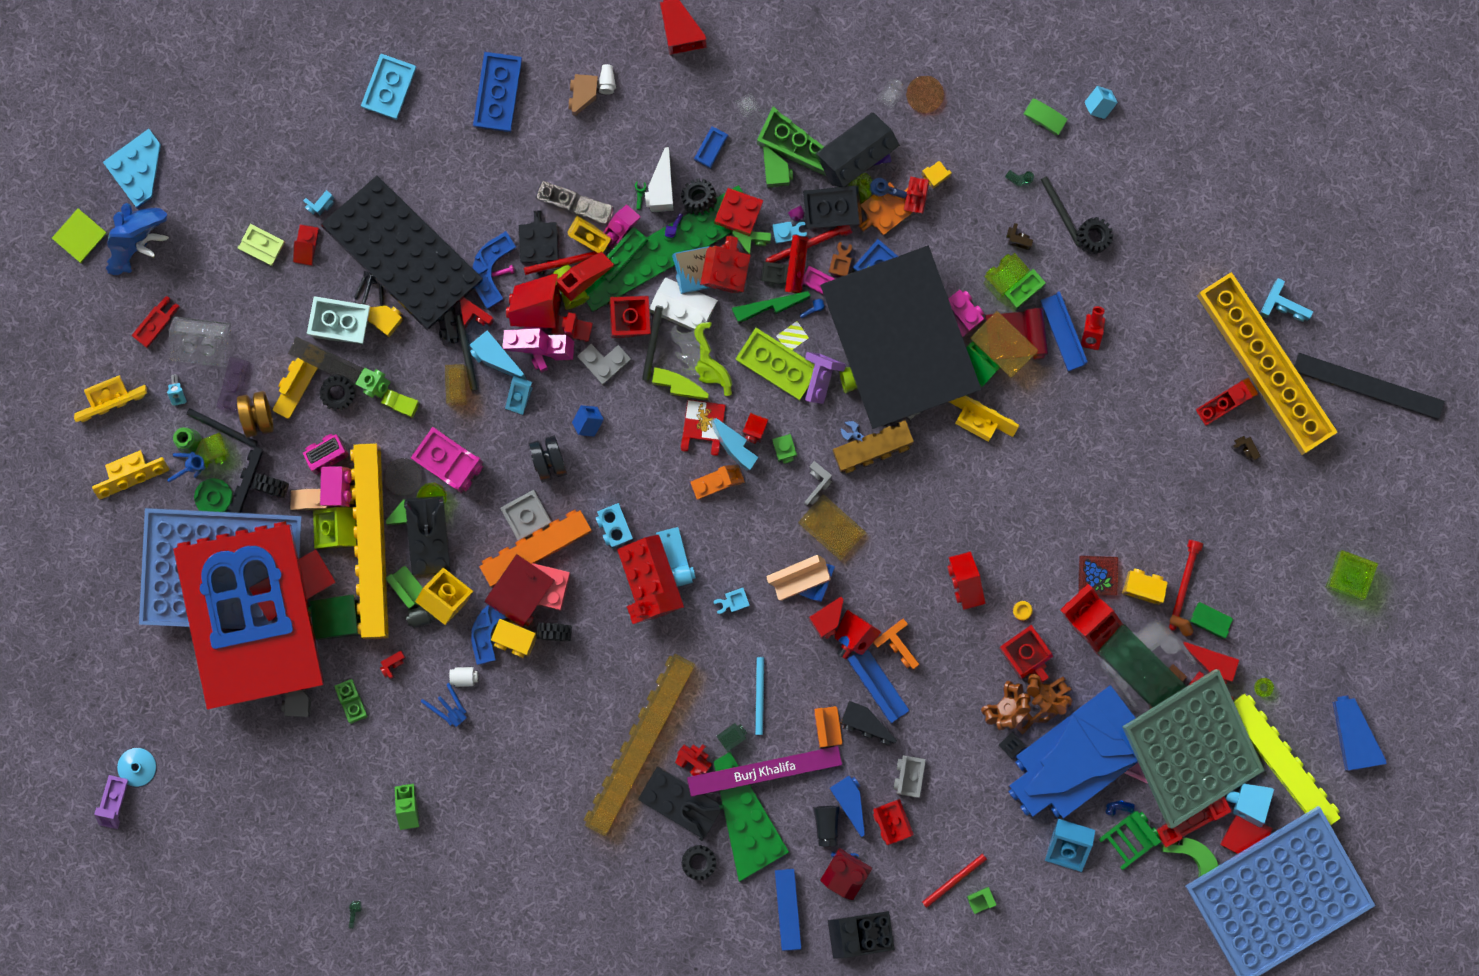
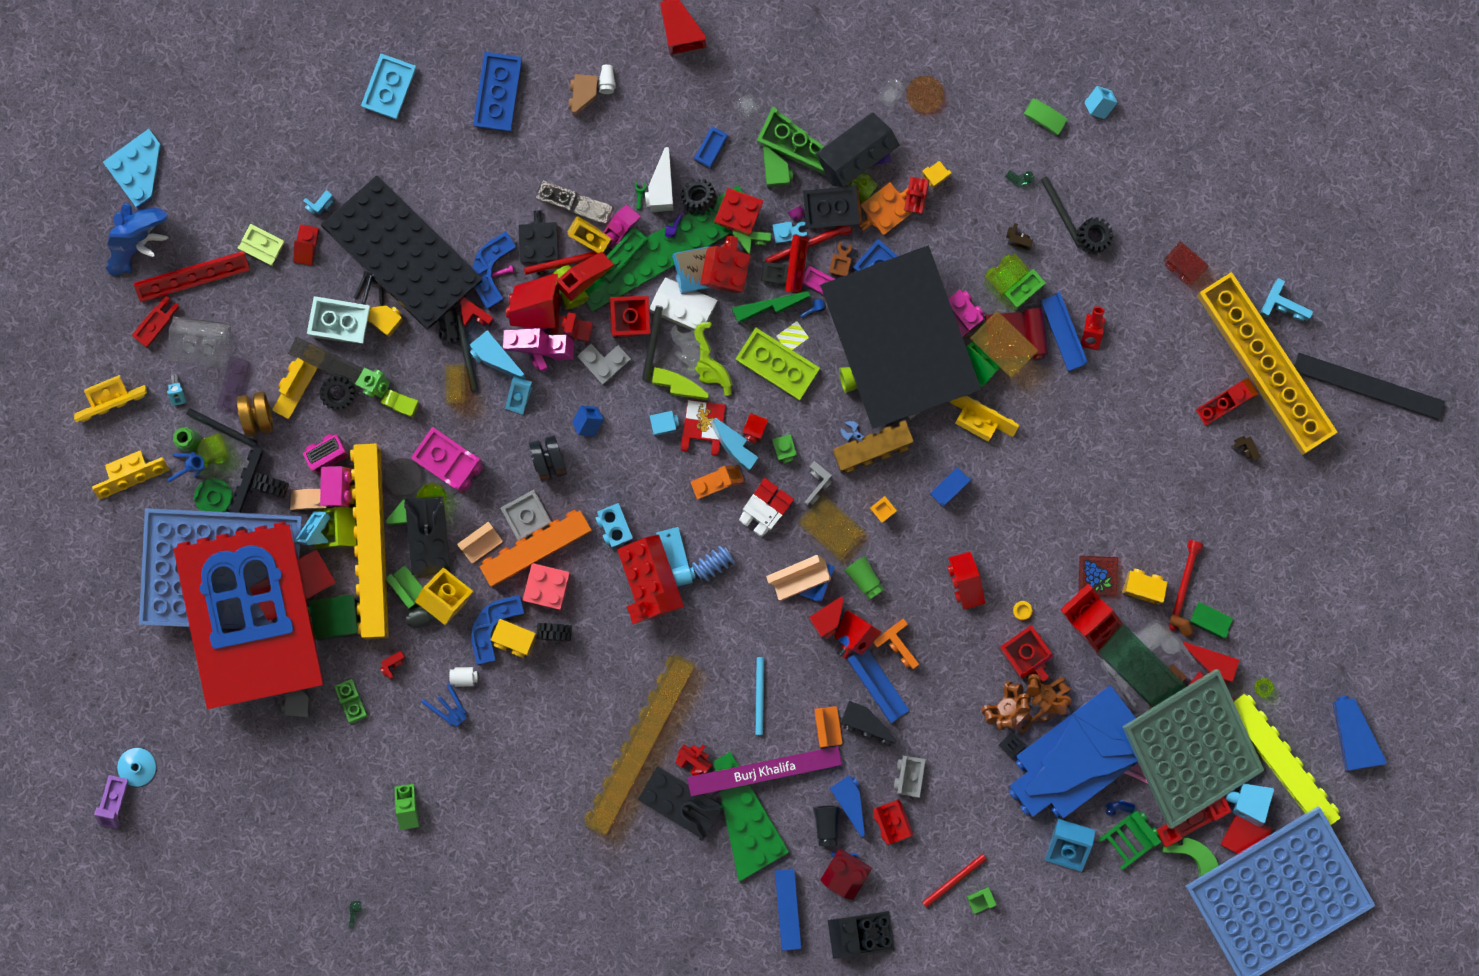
lime piece [52,209,107,263] -> none
dark red door [485,554,555,628] -> none
black tyre [681,845,716,880] -> none
medium azure plate [714,588,750,614] -> none
clear green brick [716,723,747,752] -> none
medium lavender bracket [805,352,846,404] -> none
dark blue plate [870,178,907,199] -> none
clear neon green brick [1325,550,1378,601] -> none
none -> red plate [134,251,250,302]
none -> medium azure slope [295,511,330,545]
none -> light nougat panel [457,522,503,563]
none -> medium azure brick [650,411,679,436]
none -> medium blue piece [692,545,736,583]
none -> hips [739,477,794,537]
none -> bright green plant [843,555,884,600]
none -> light orange panel [869,496,897,523]
none -> blue panel [930,467,972,507]
none -> clear red brick [1163,241,1209,285]

